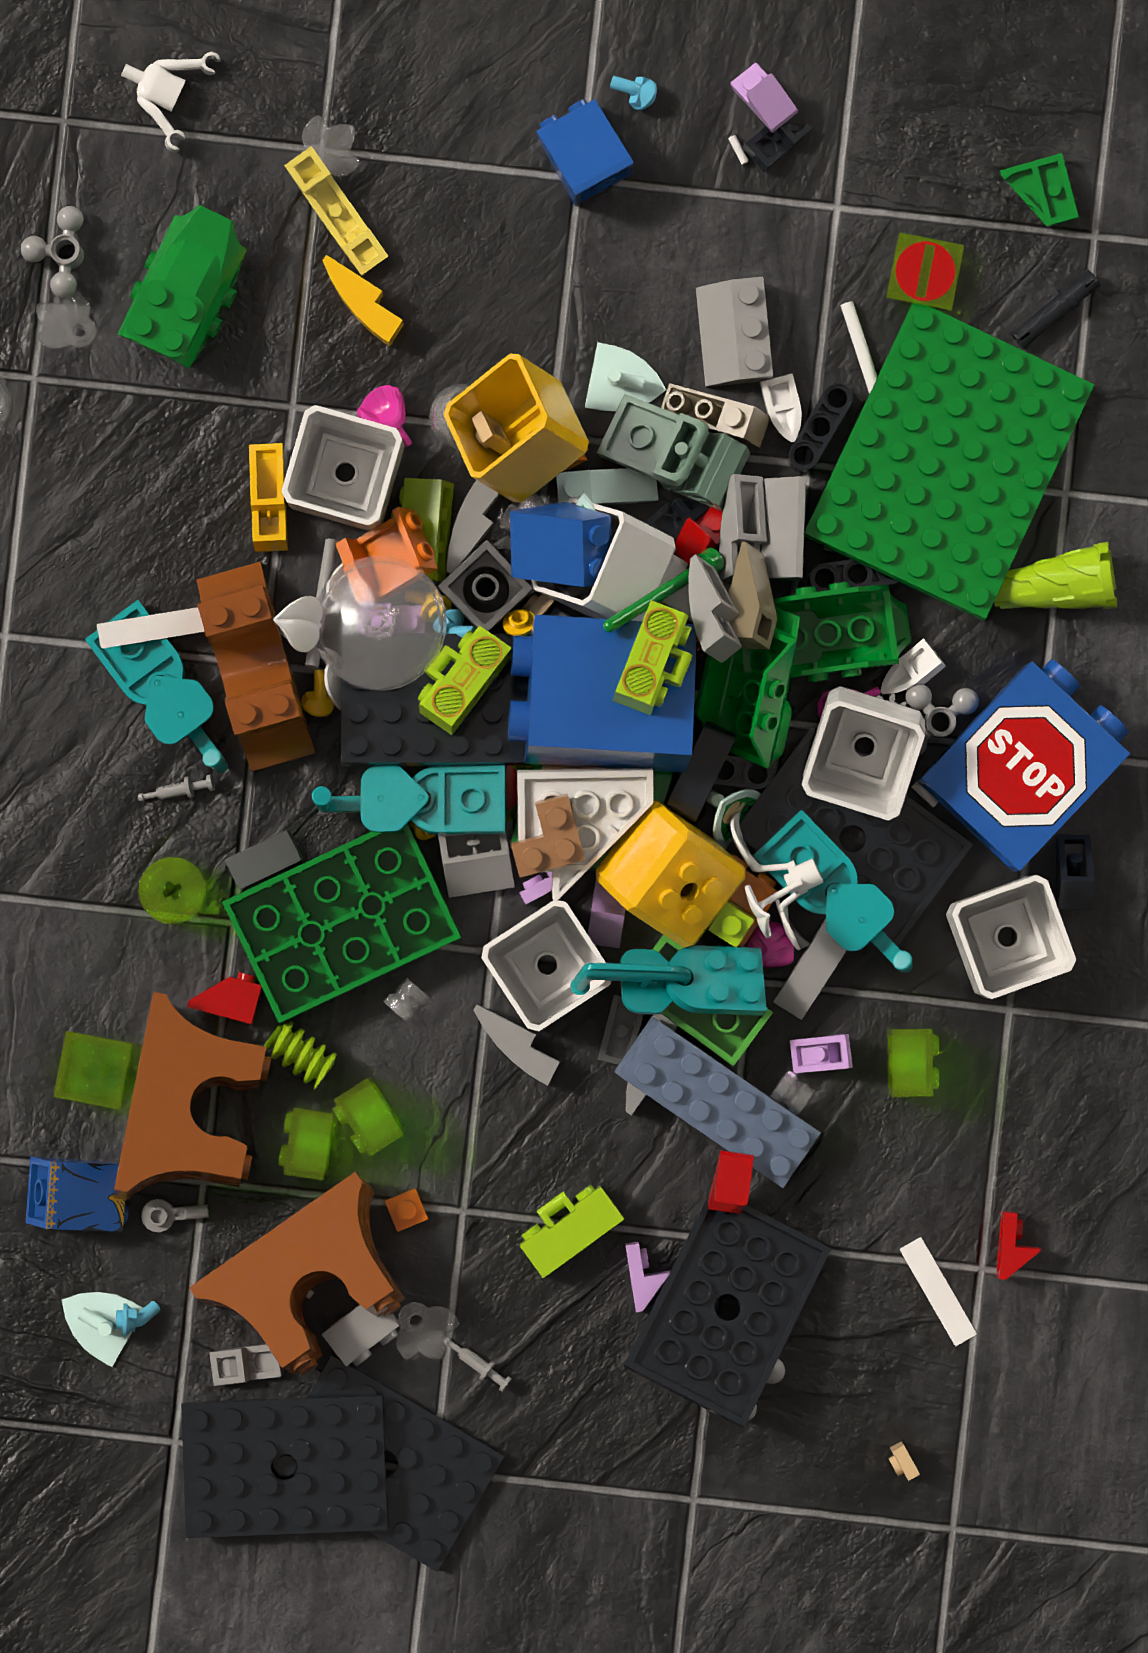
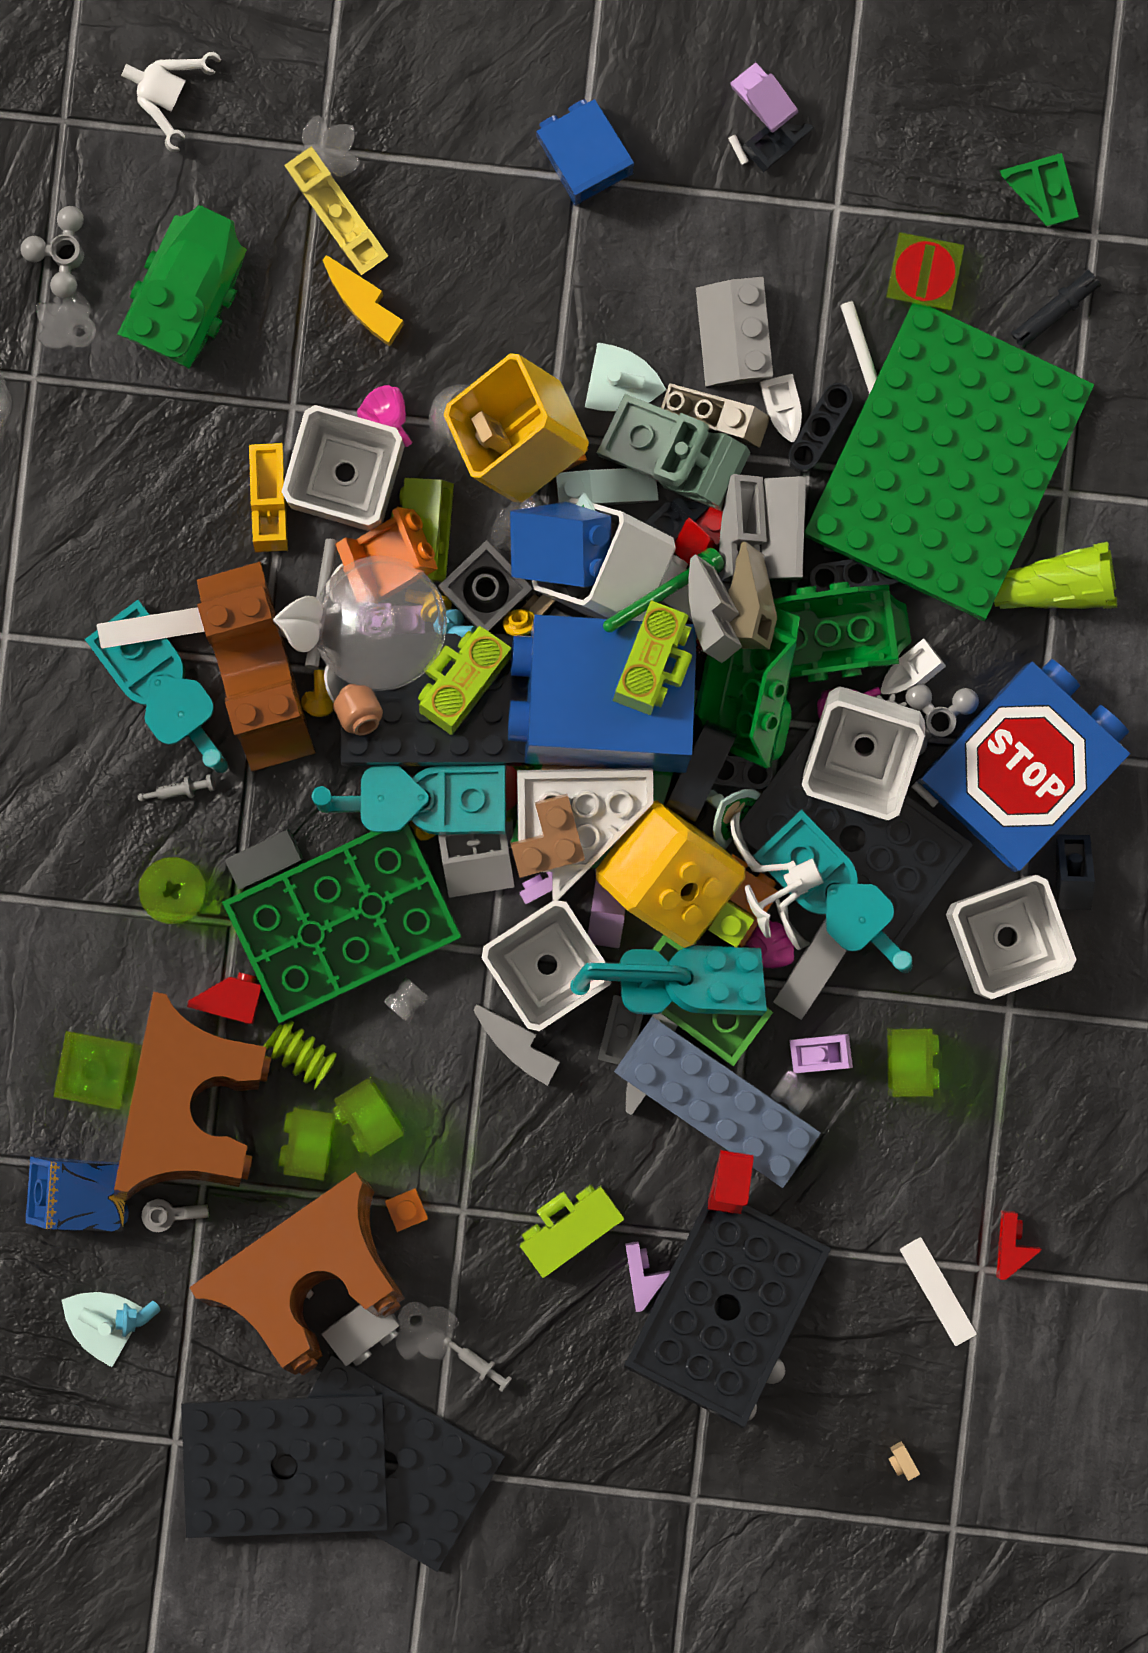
light grey slope [209,1344,285,1386] -> none
light grey slope [446,480,501,575] -> none
medium azure plate [610,75,657,110] -> none
none -> nougat head [333,684,383,736]

